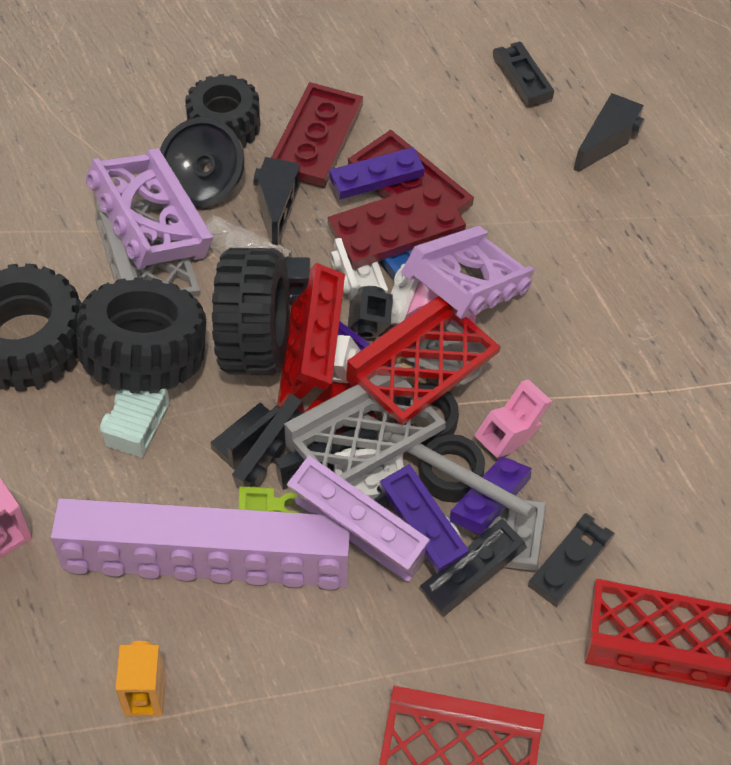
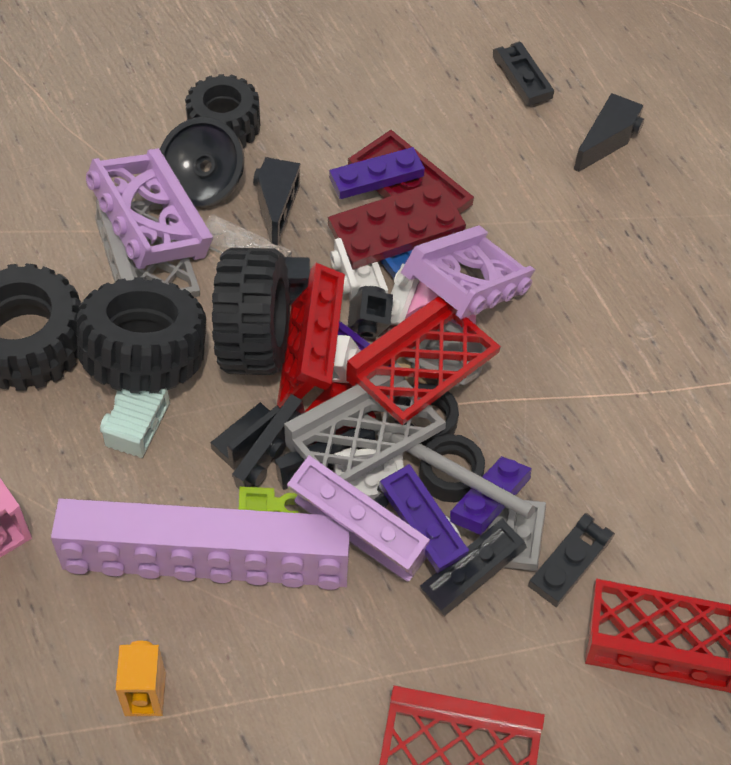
dark red plate [271,82,363,187] -> none
bright pink brick [474,379,552,458] -> none

